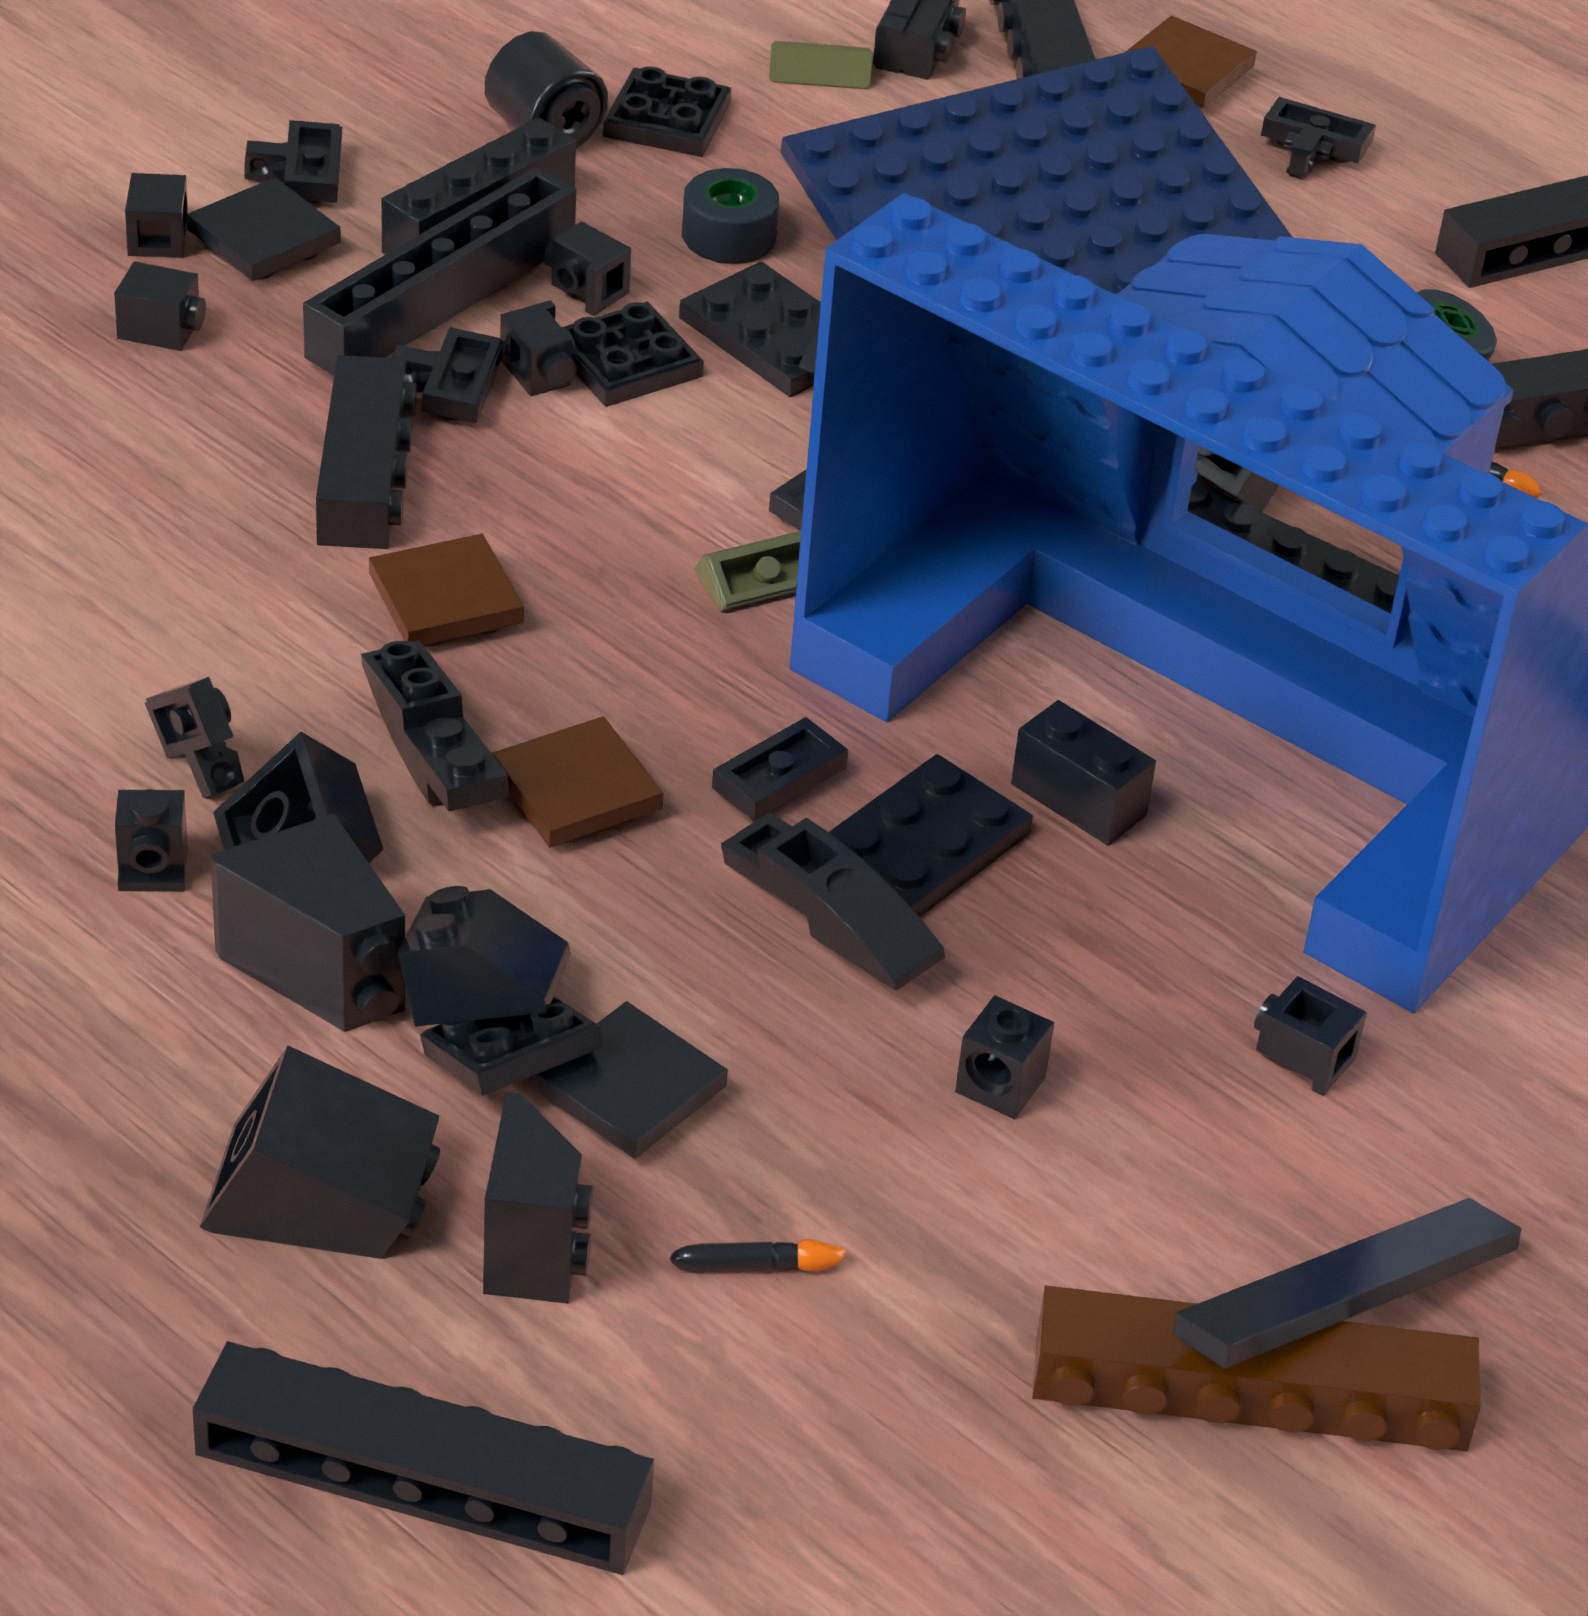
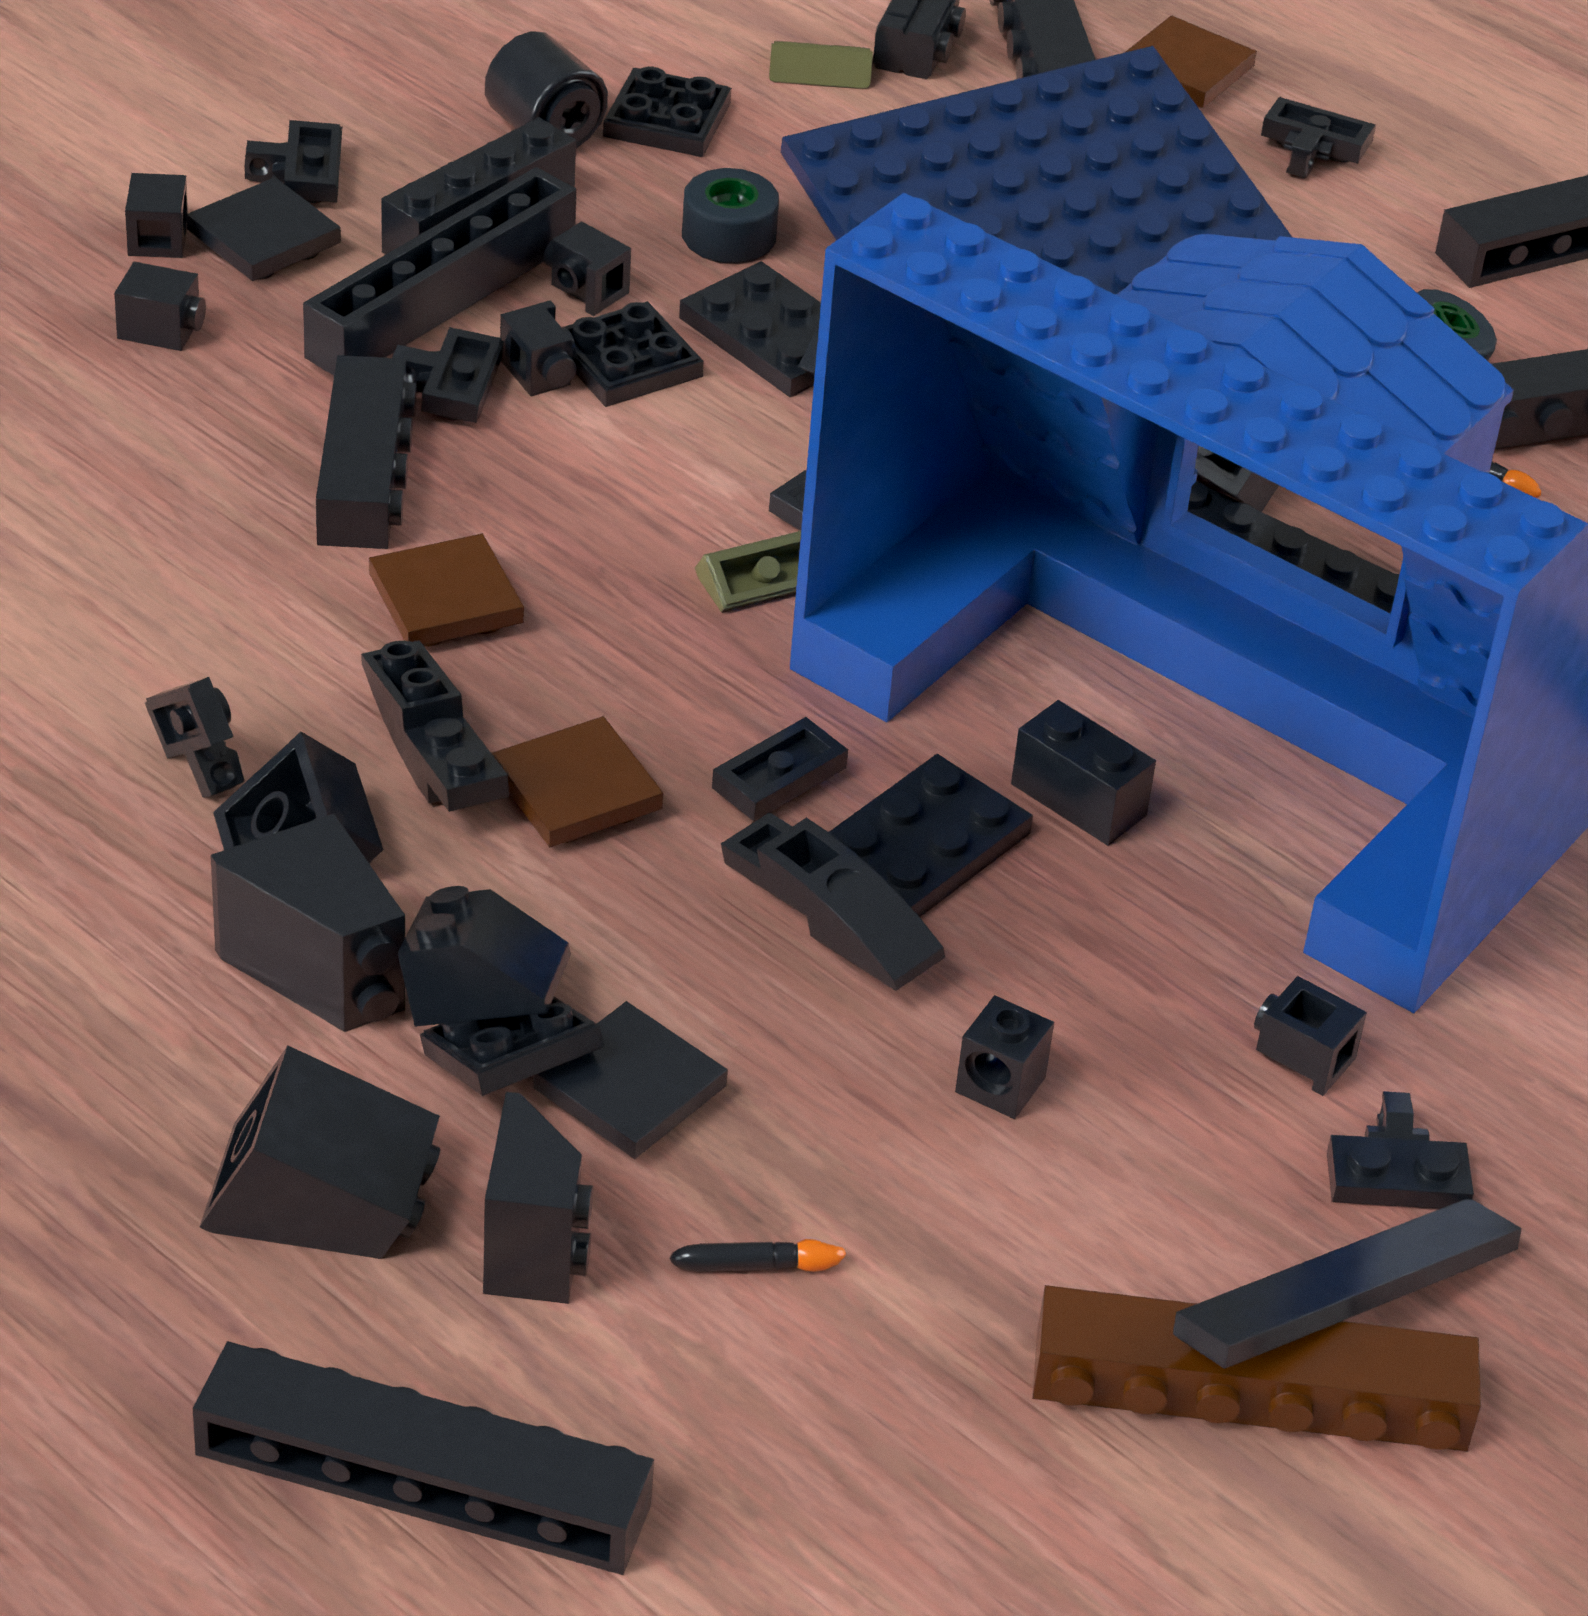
black brick [115,789,188,892] -> none
none -> black hinge [1327,1091,1474,1209]

